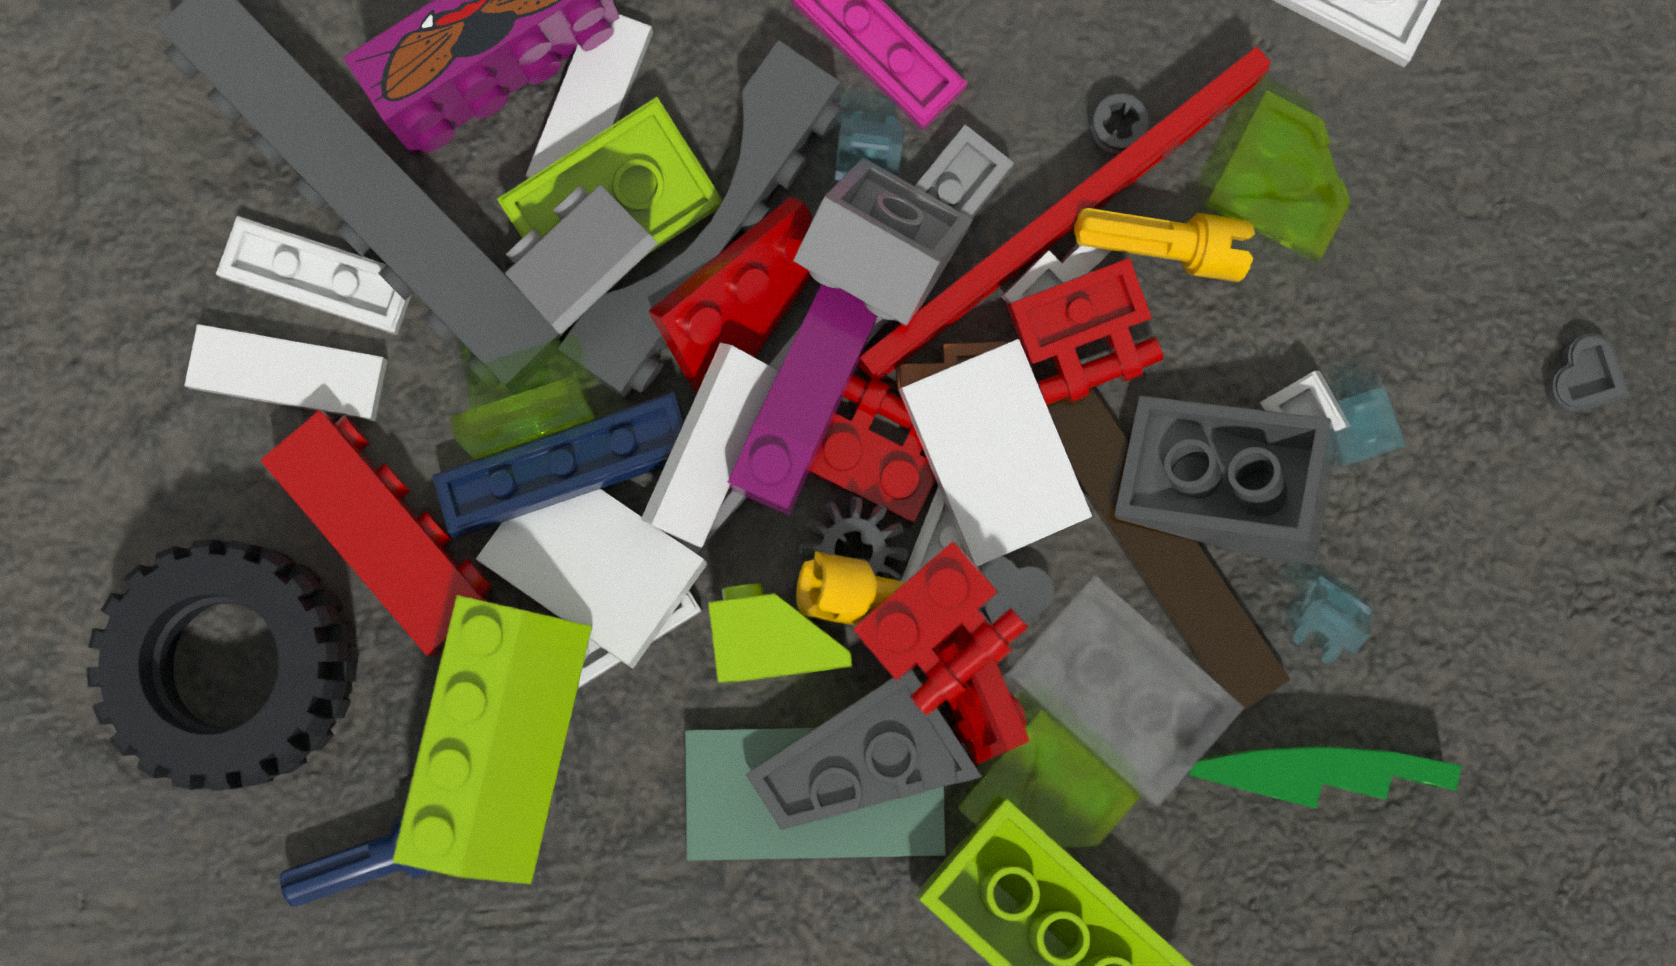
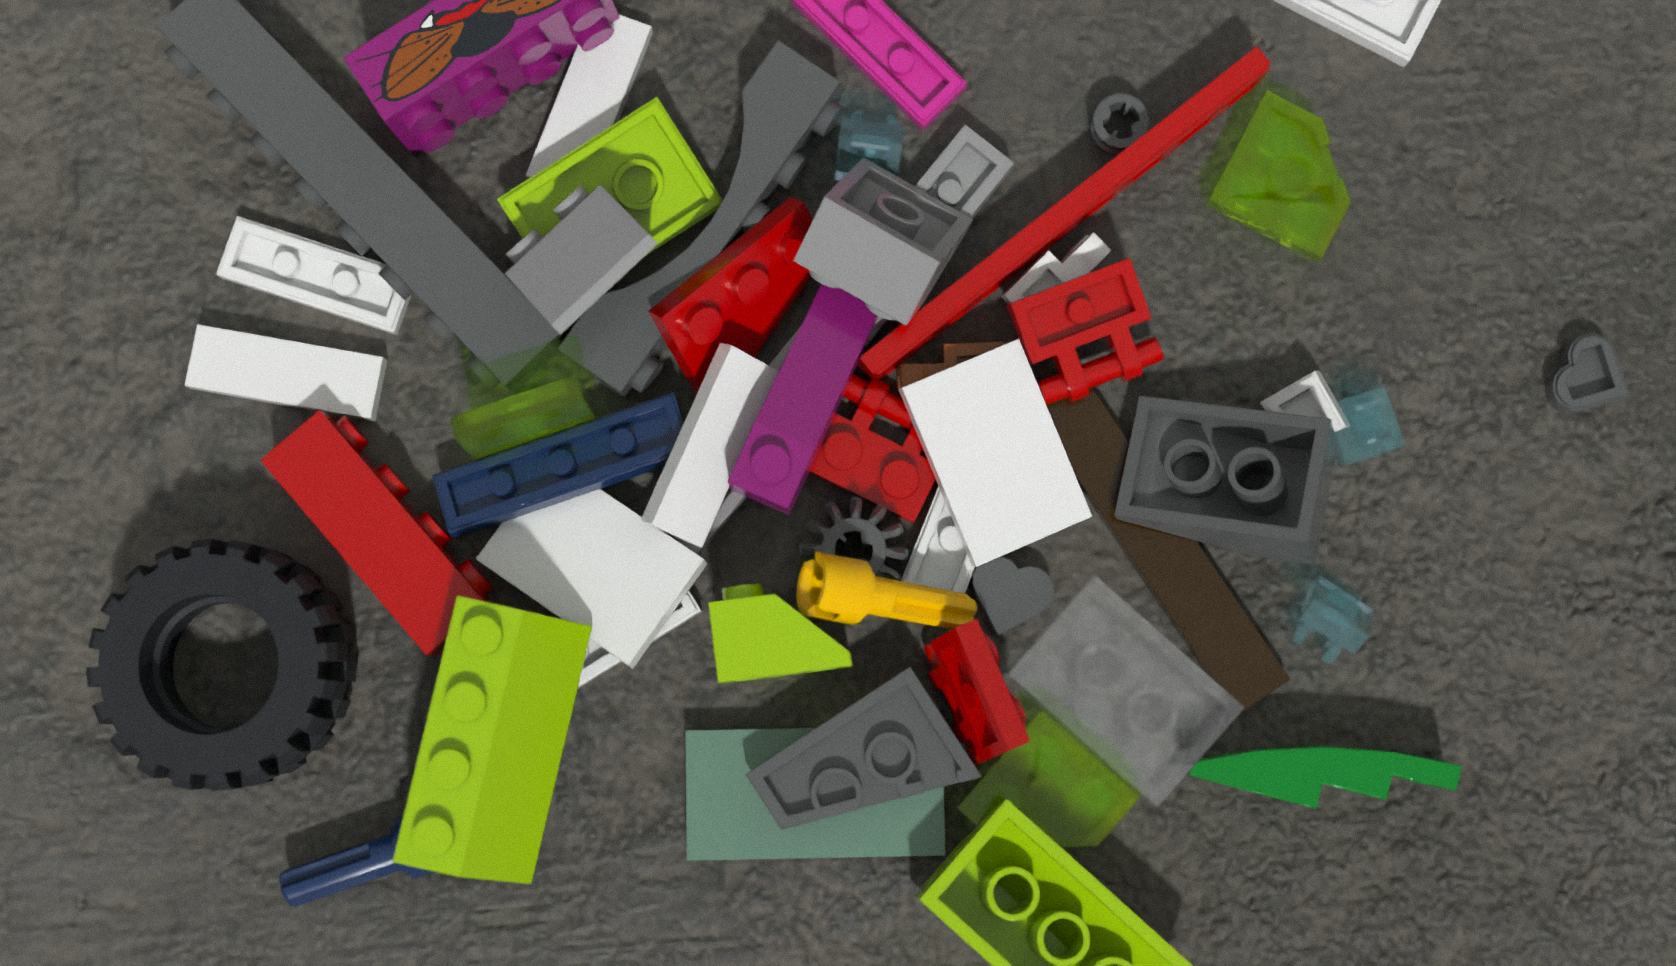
red plate [853,541,1029,716] -> none
yellow piece [1074,208,1255,282] -> none

